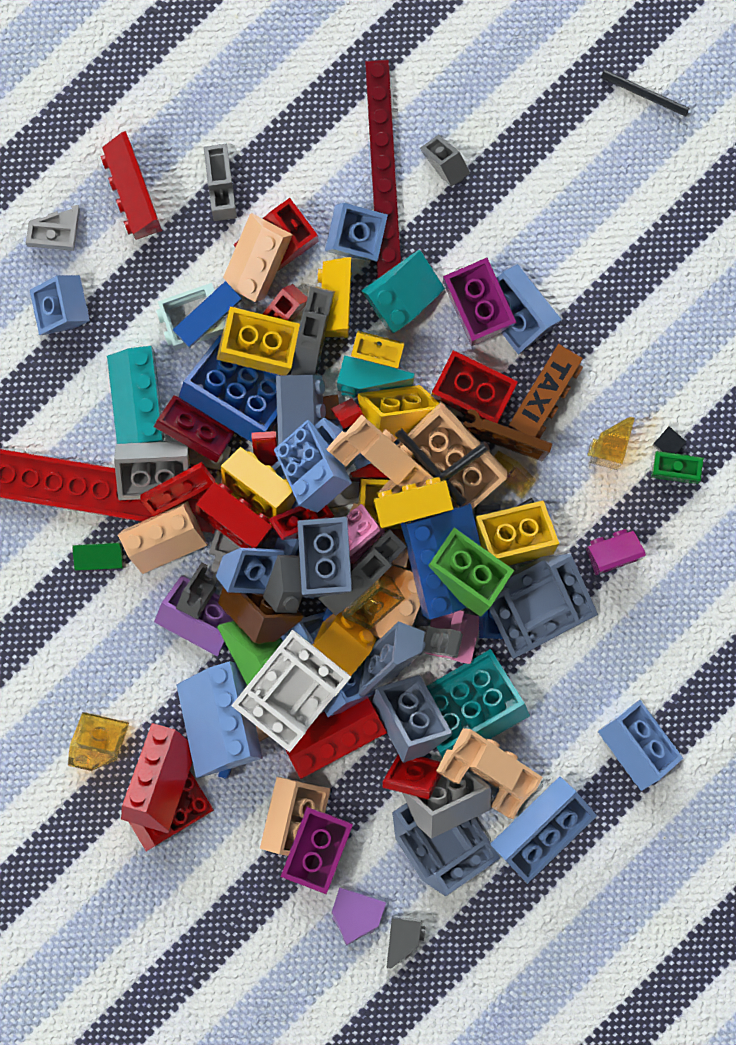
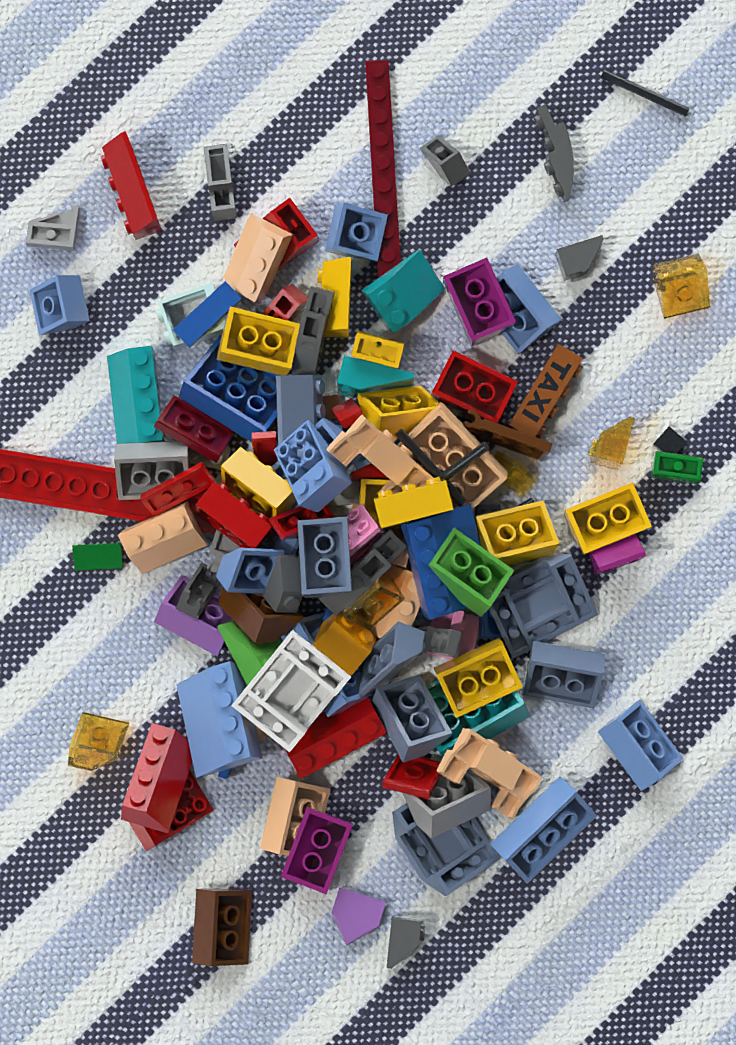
none -> reddish brown slope [192,888,252,966]
none -> yellow slope [434,637,523,718]
none -> sand blue slope [523,641,605,708]
none -> dark grey slope [534,104,574,203]
none -> dark grey slope [555,235,604,282]
none -> yellow slope [564,482,652,555]
none -> clear yellow slope [653,253,710,319]

